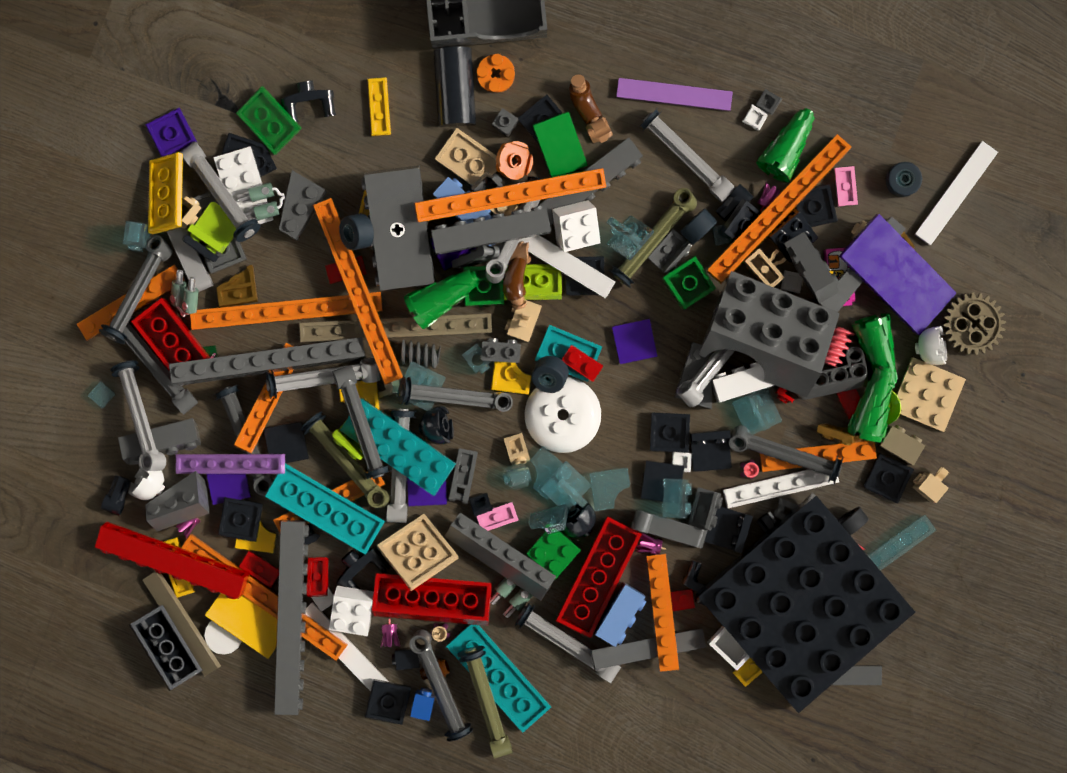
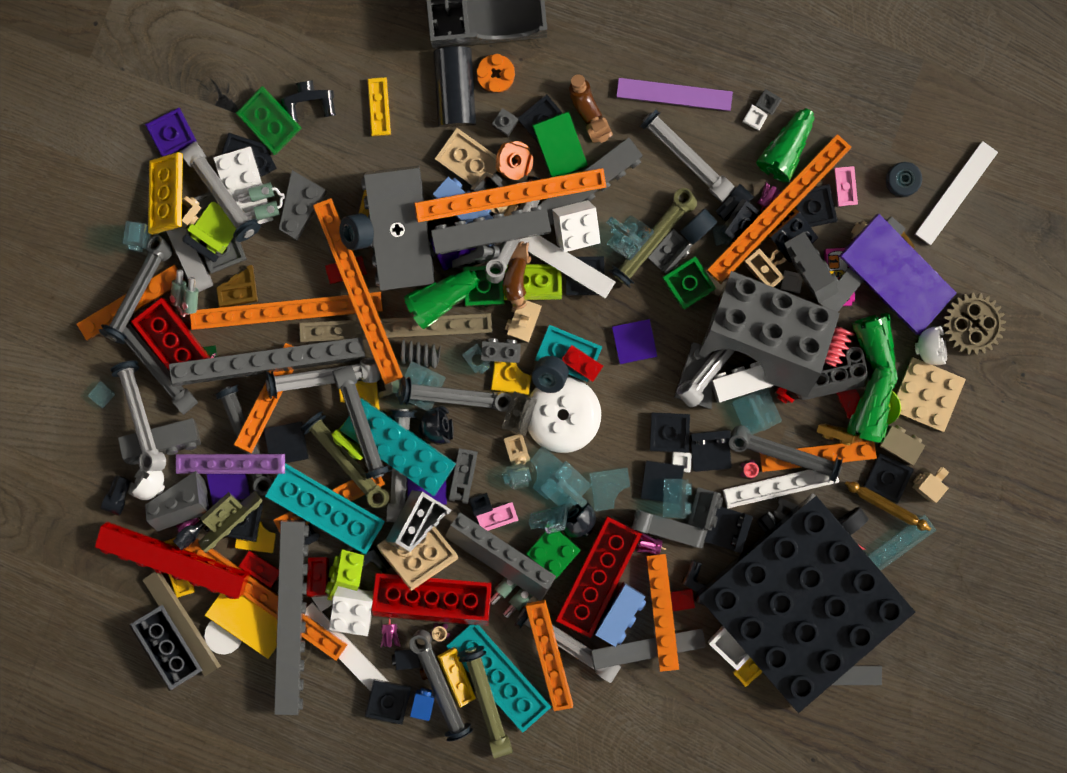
none -> black piece [173,519,210,551]
none -> olive bracket [198,491,263,553]
none -> lime bracket [325,549,364,601]
none -> dark grey wedge [385,490,452,552]
none -> yellow tile [437,647,476,708]
none -> clear smoke brick [501,391,537,436]
none -> orange plate [526,600,573,711]
none -> pearl gold wheel [845,481,931,531]

